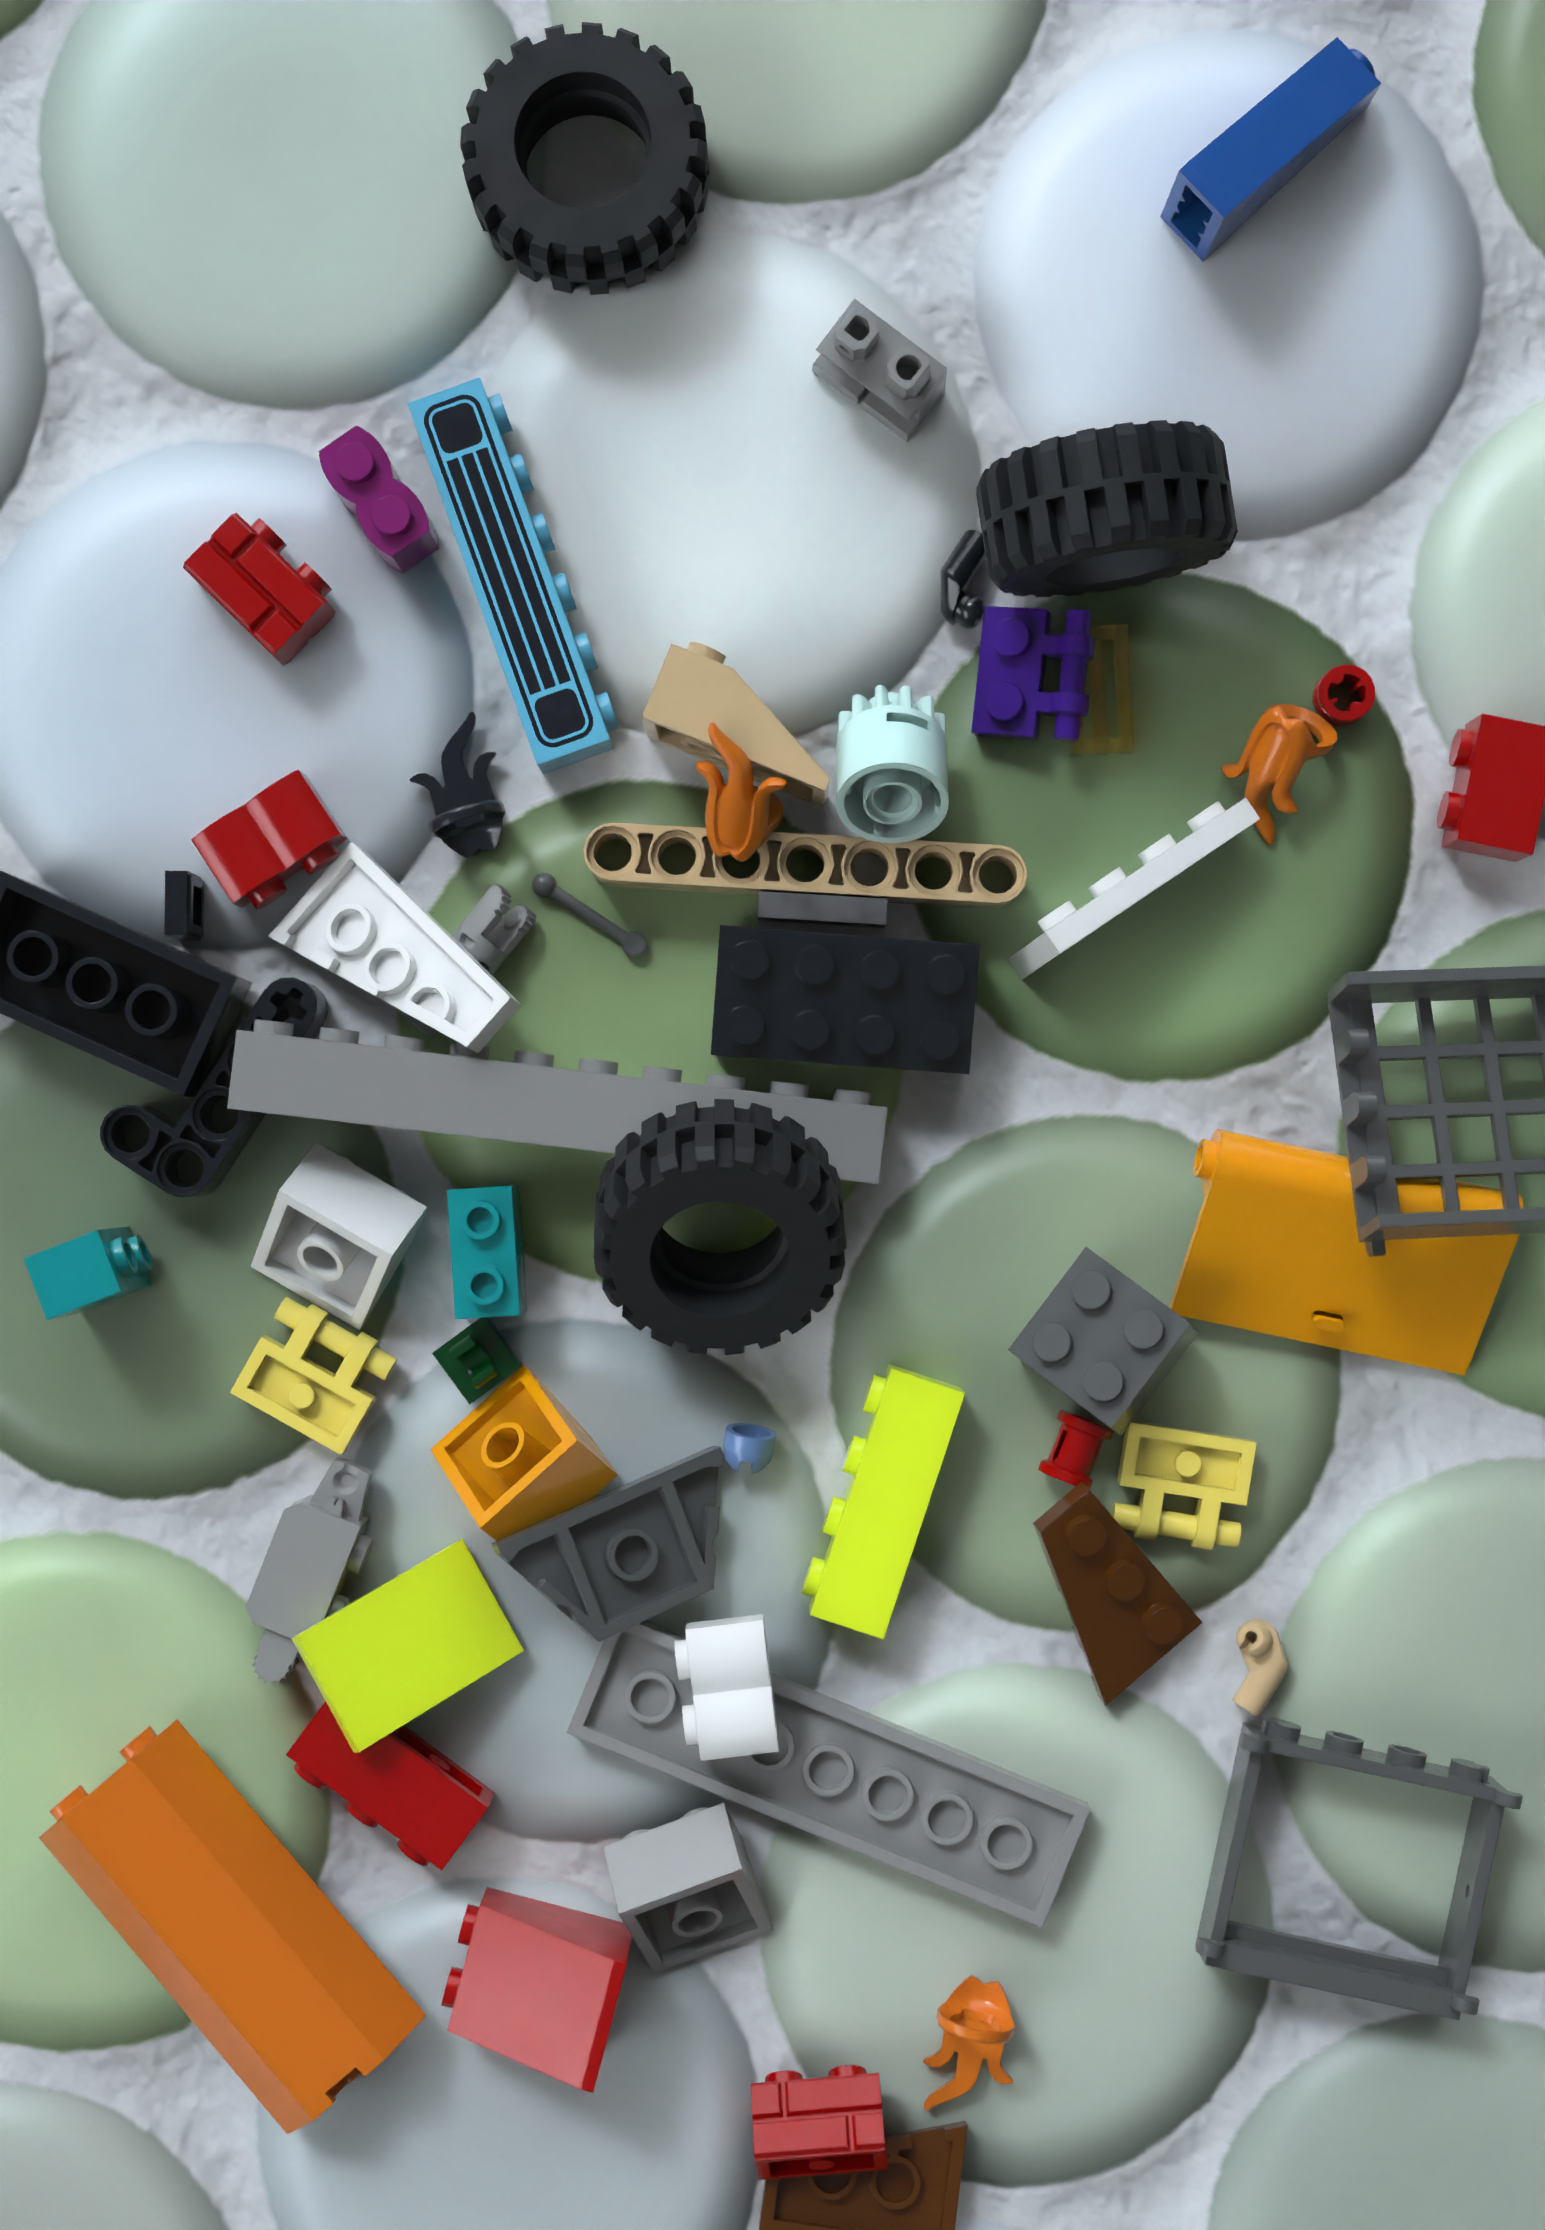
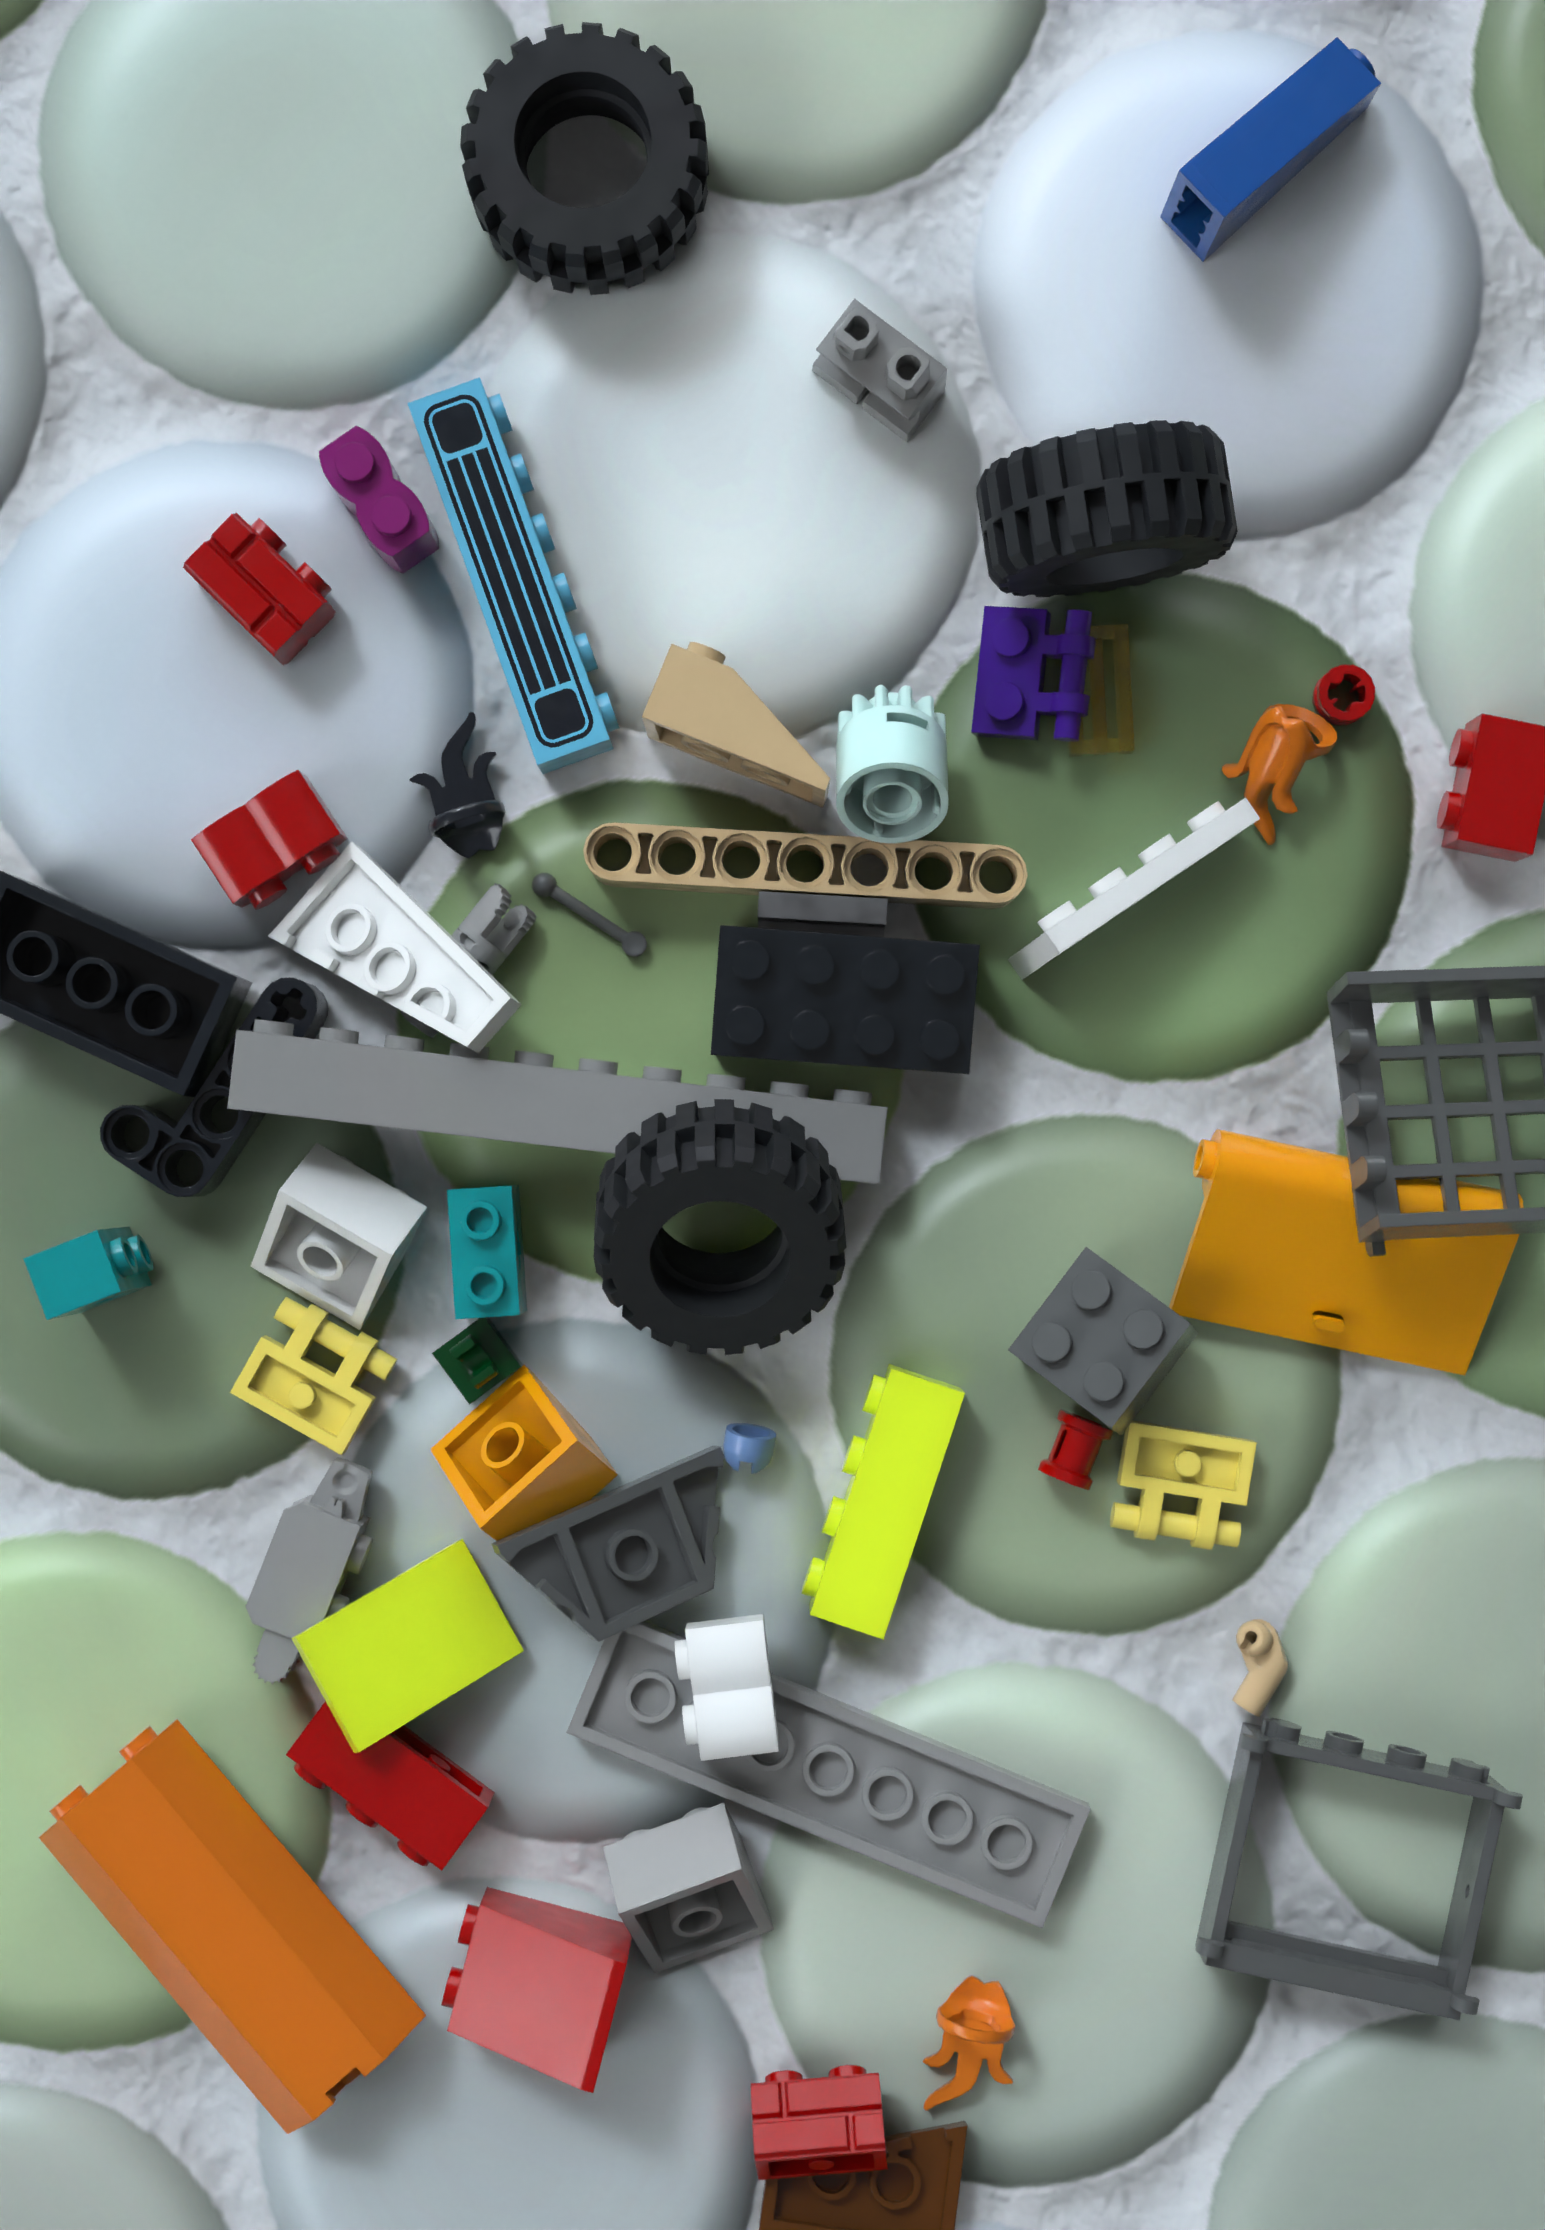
black tile [164,871,204,940] -> none
orange piece [695,722,788,862] -> none
black arm [940,530,986,629] -> none
reddish brown wing [1033,1481,1203,1706] -> none

